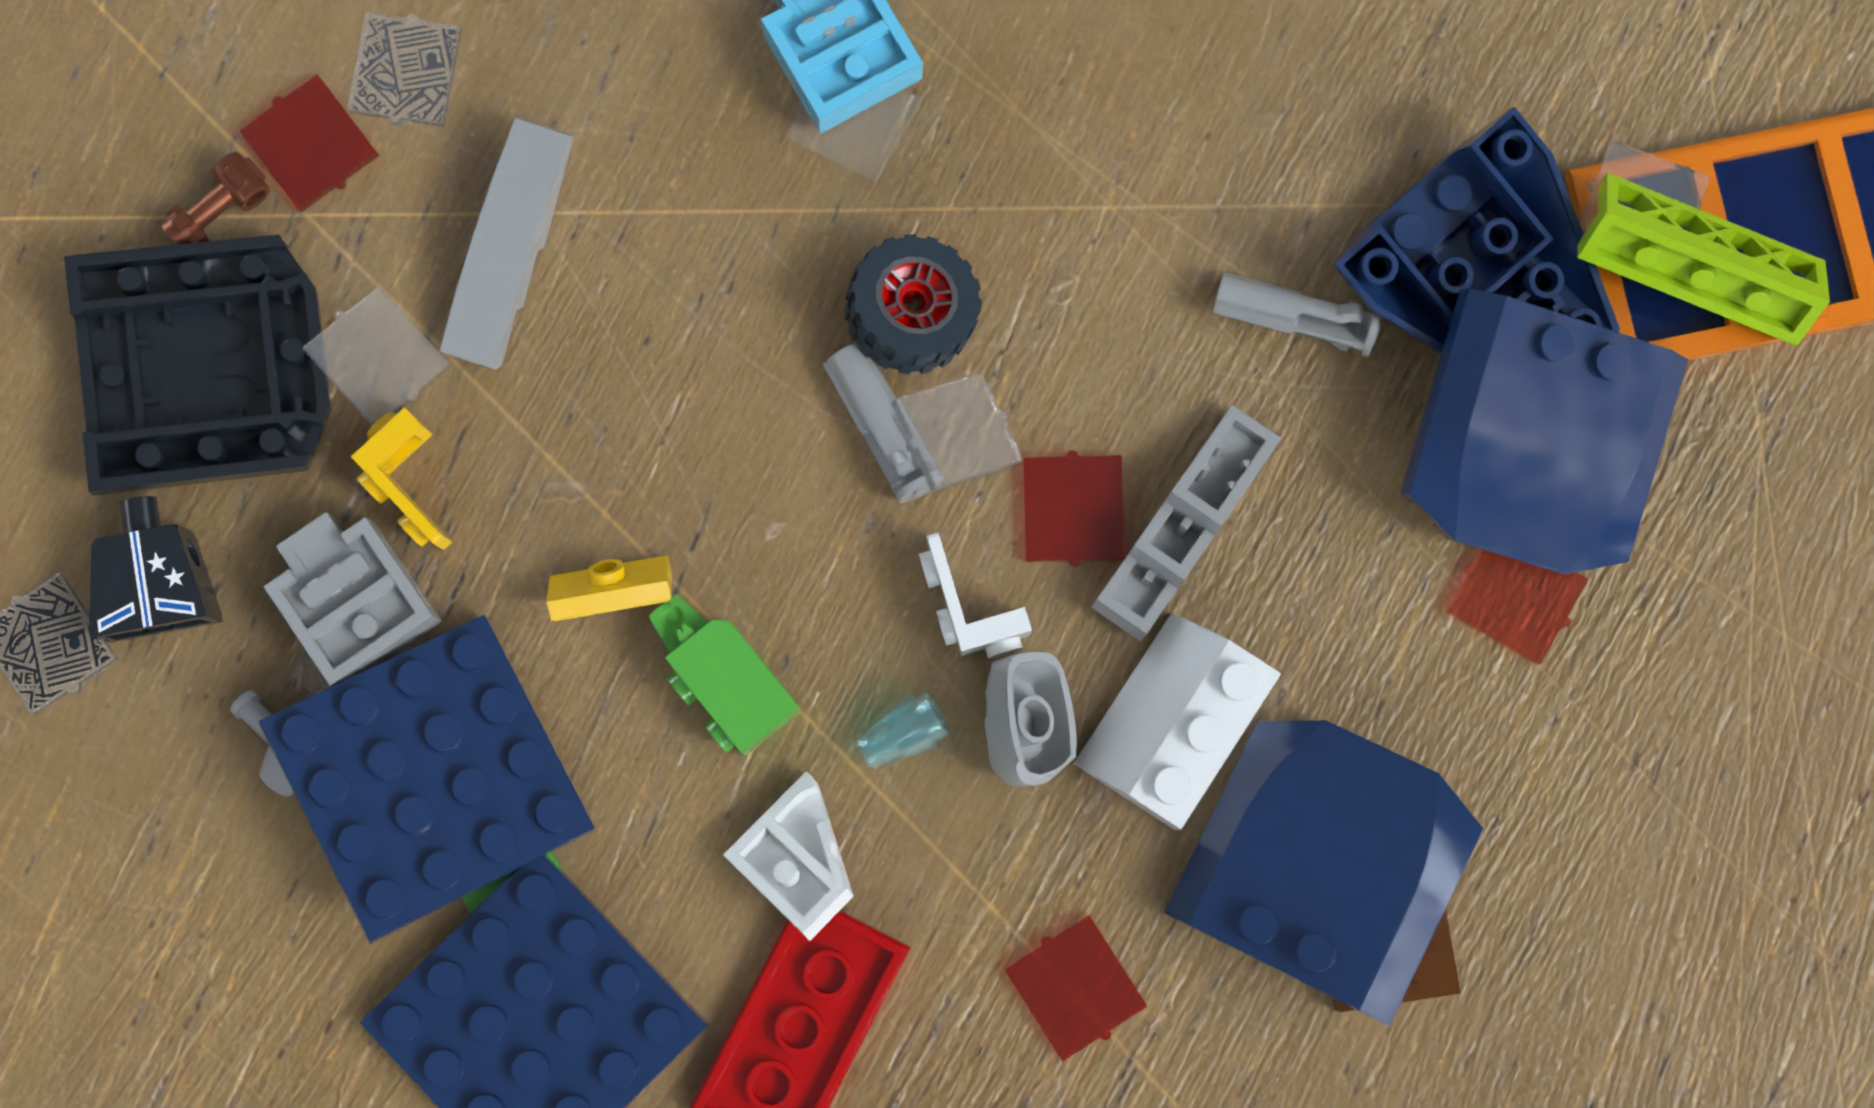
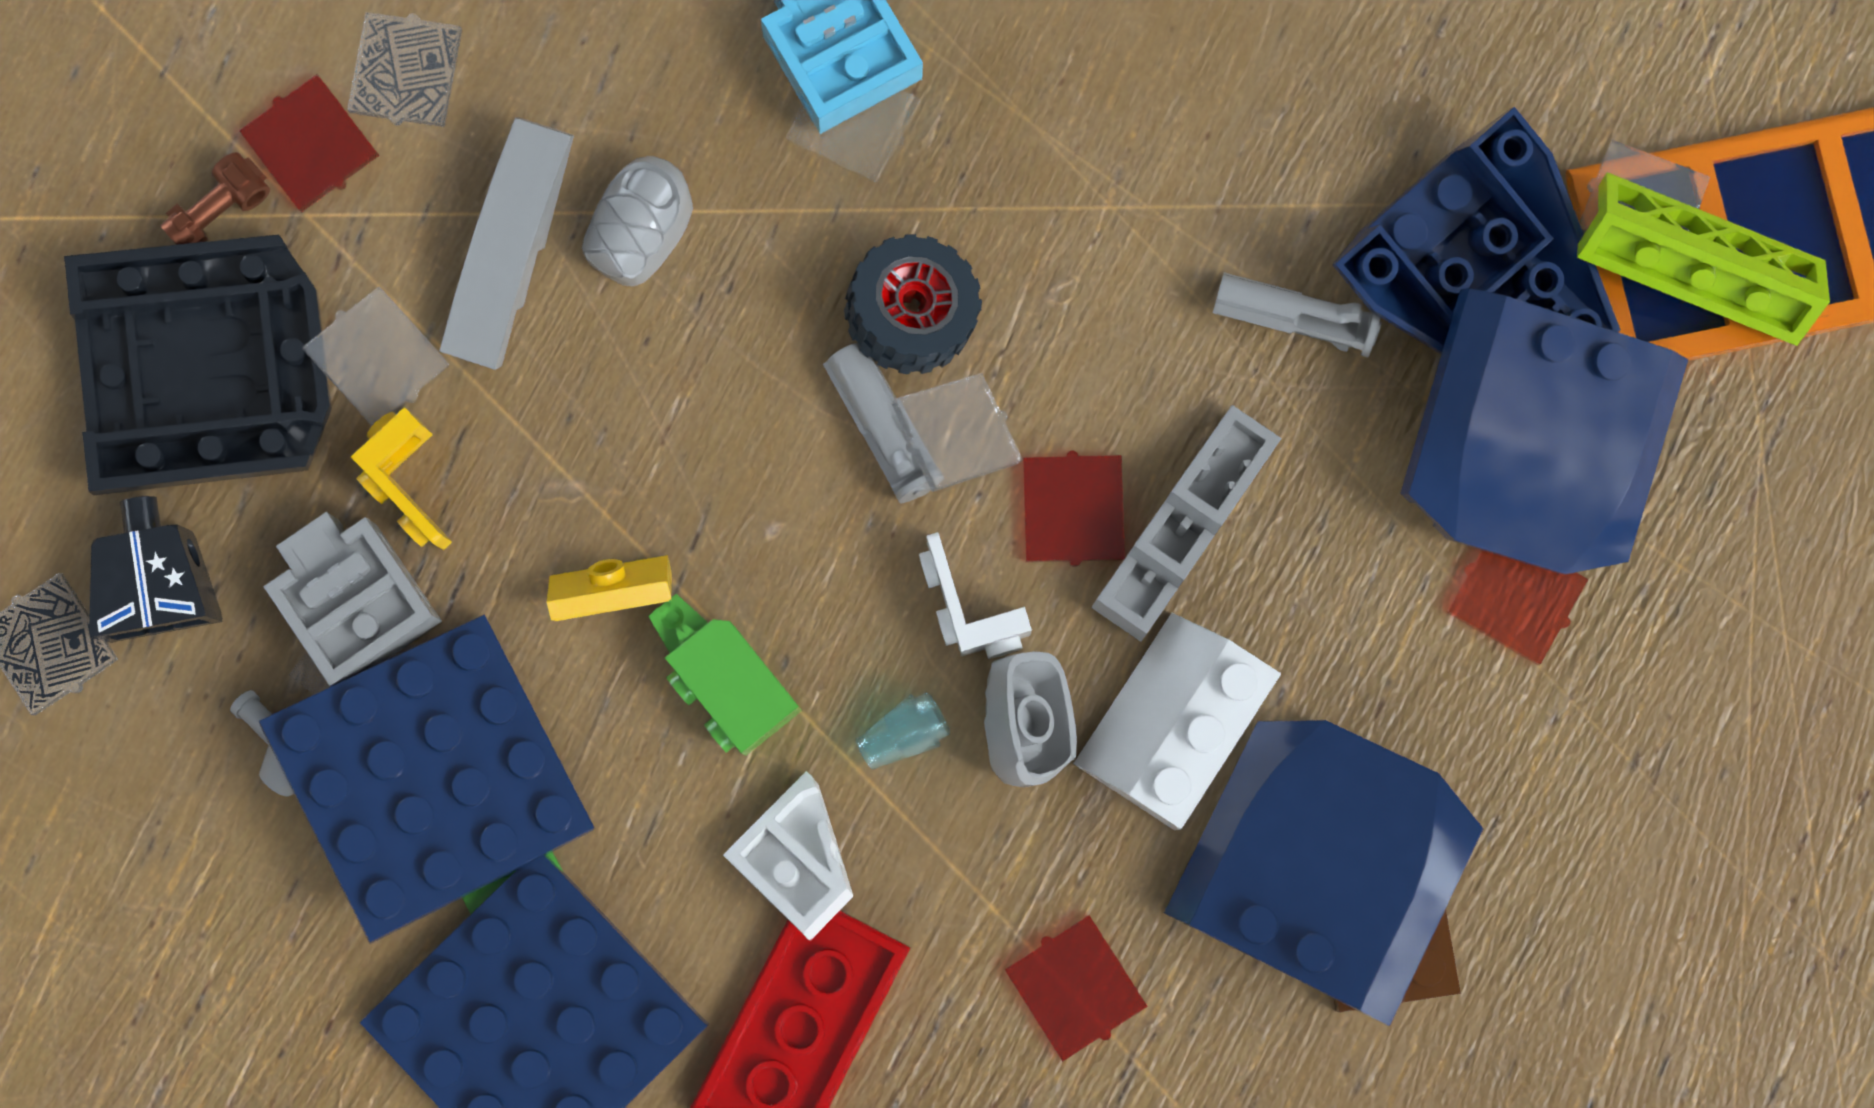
none -> light grey piece [582,156,693,287]

